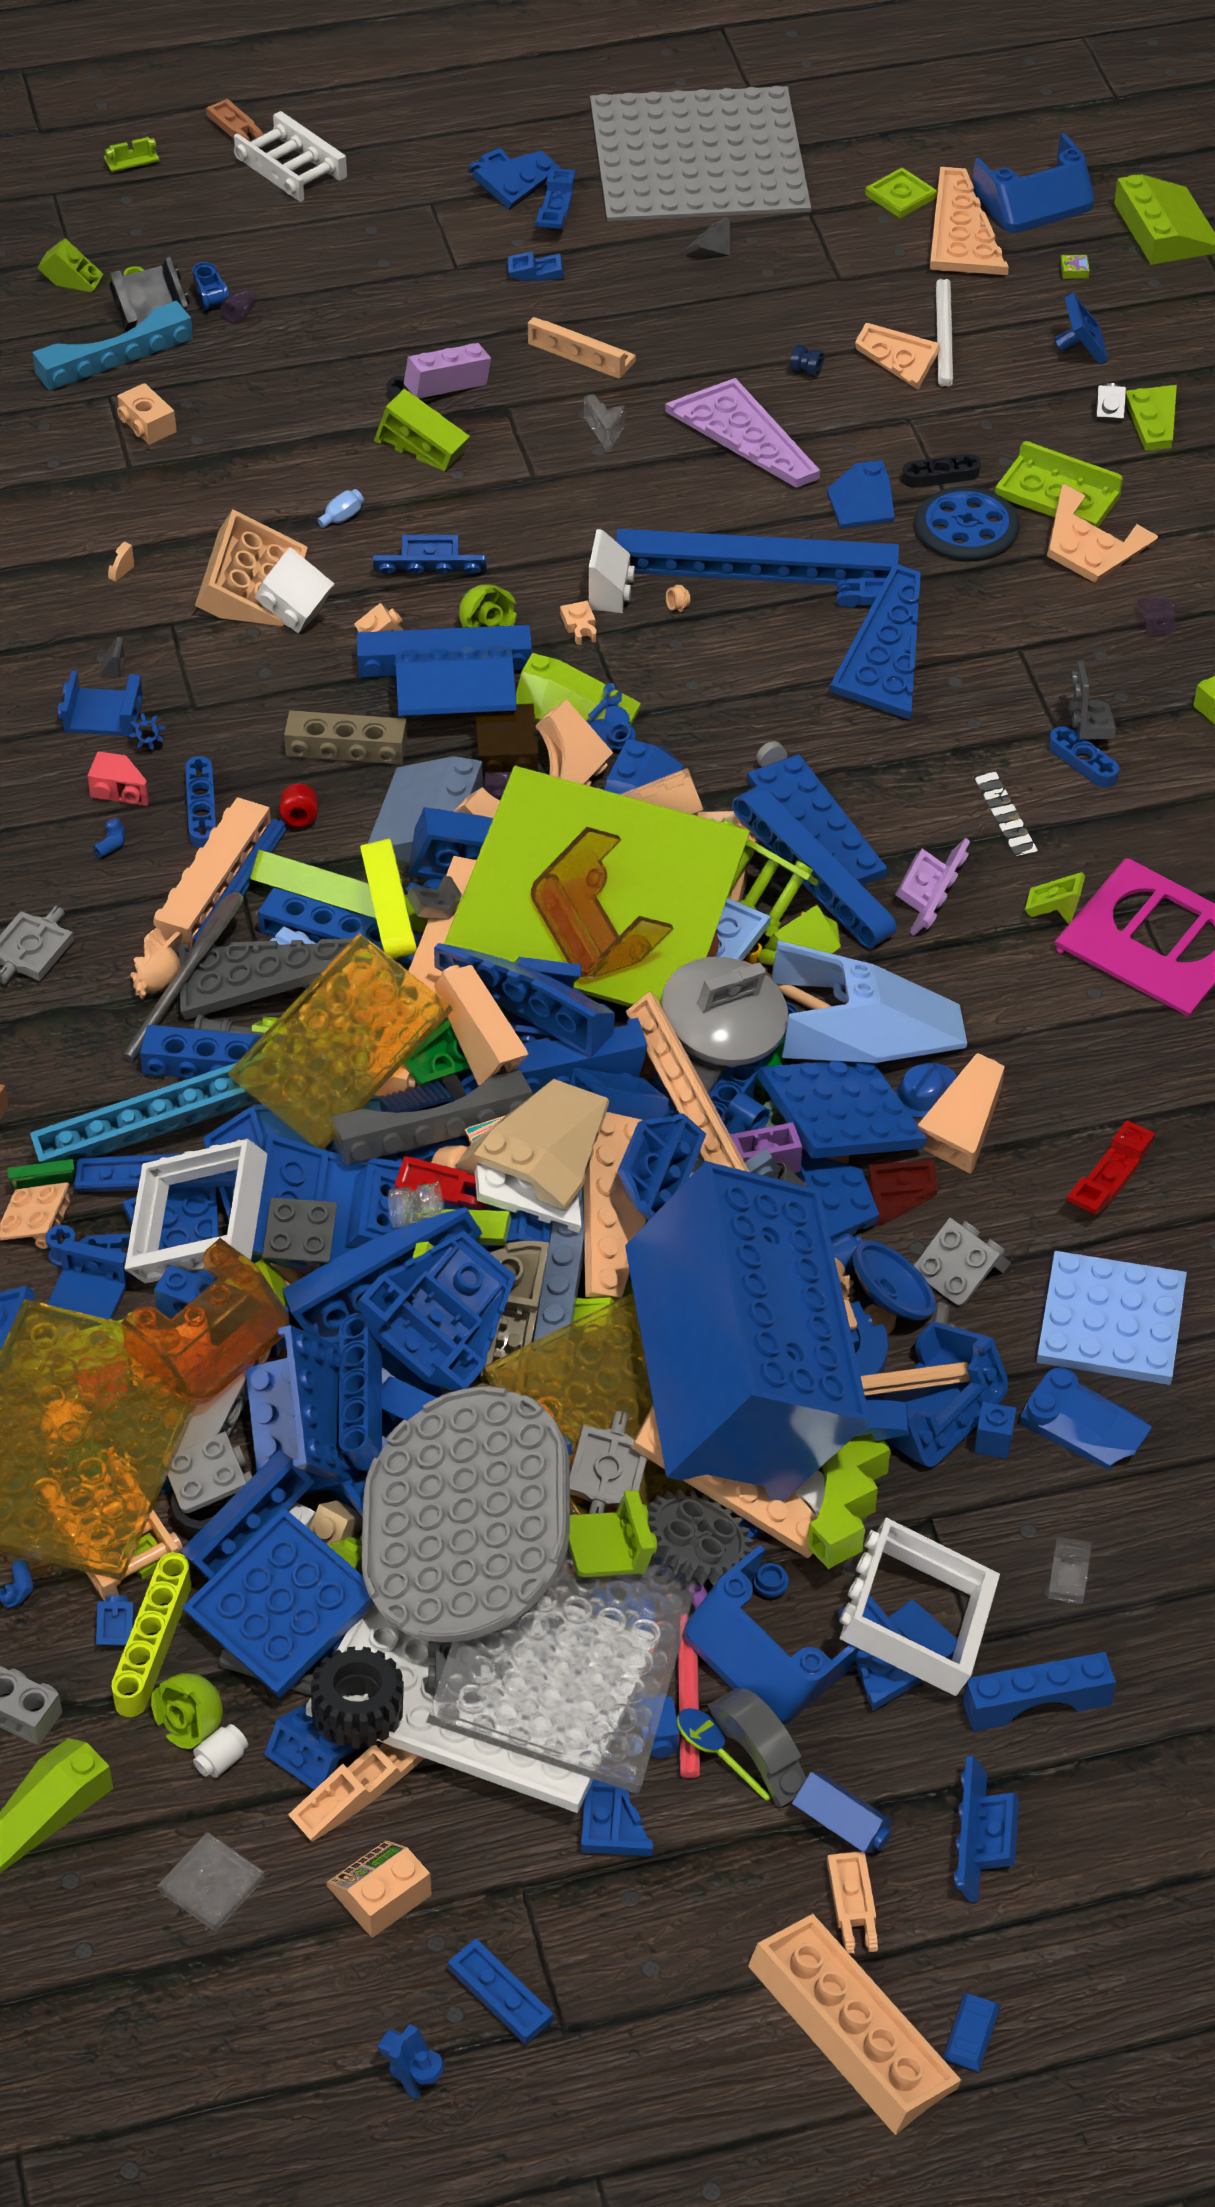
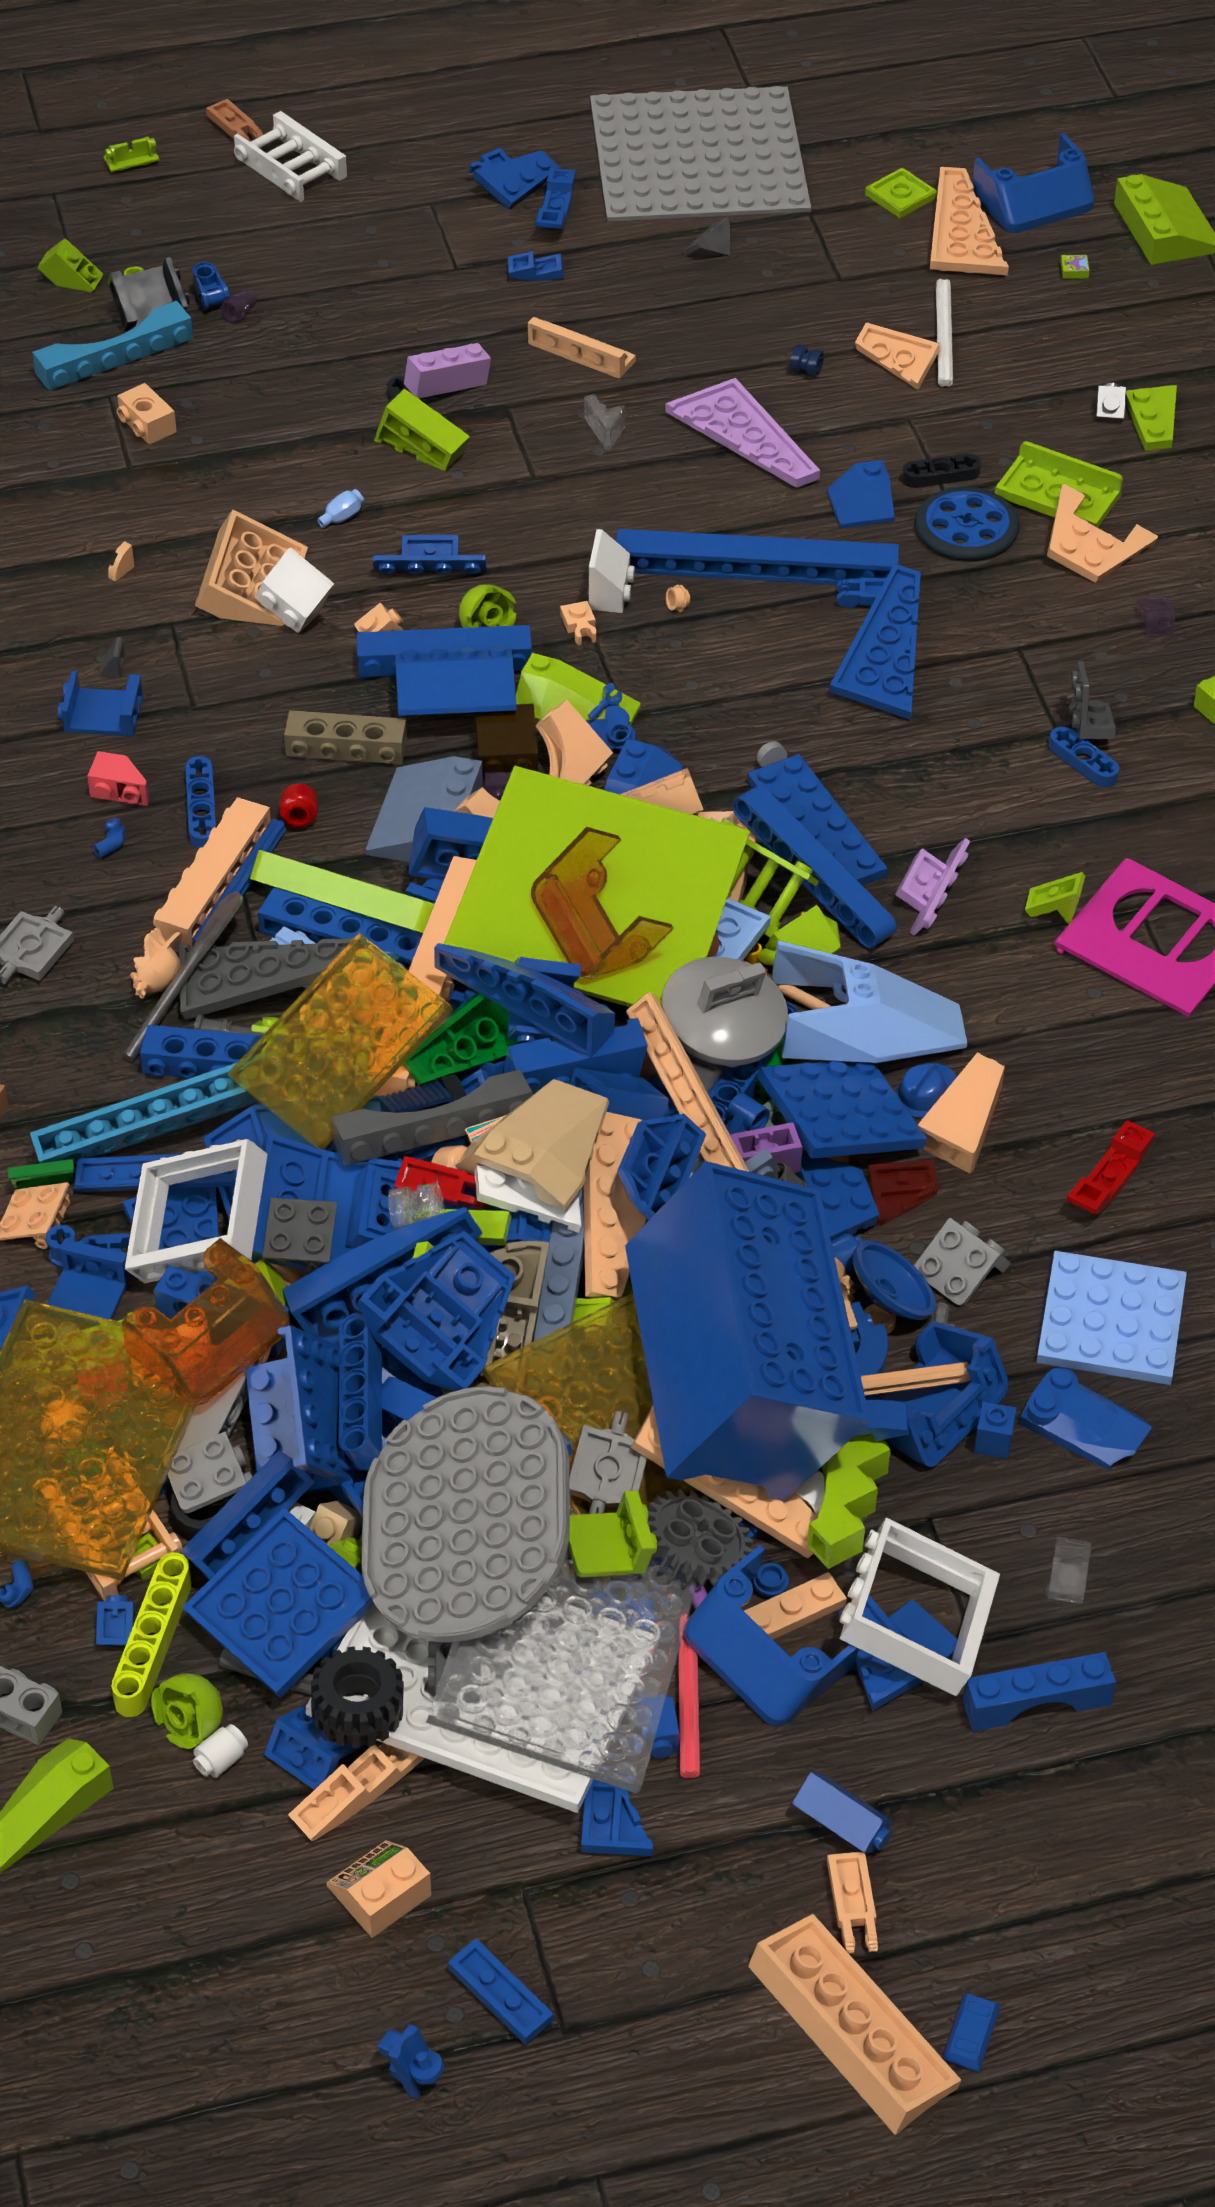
blue gear [129,713,166,749] -> none
clear tile [158,1832,265,1932] -> none
neon yellow beam [360,838,417,961] -> none
flat silver bracket [406,876,462,919] -> none
light nougat slope [434,965,528,1086] -> none
piece [677,1708,771,1801] -> none
dark grey arch [707,1688,807,1807] -> none
blue bracket [954,1755,1019,1903] -> none
sticker [974,772,1038,856] -> none
blue tile [1055,292,1109,364] -> none
none -> light nougat plate [744,1572,847,1640]

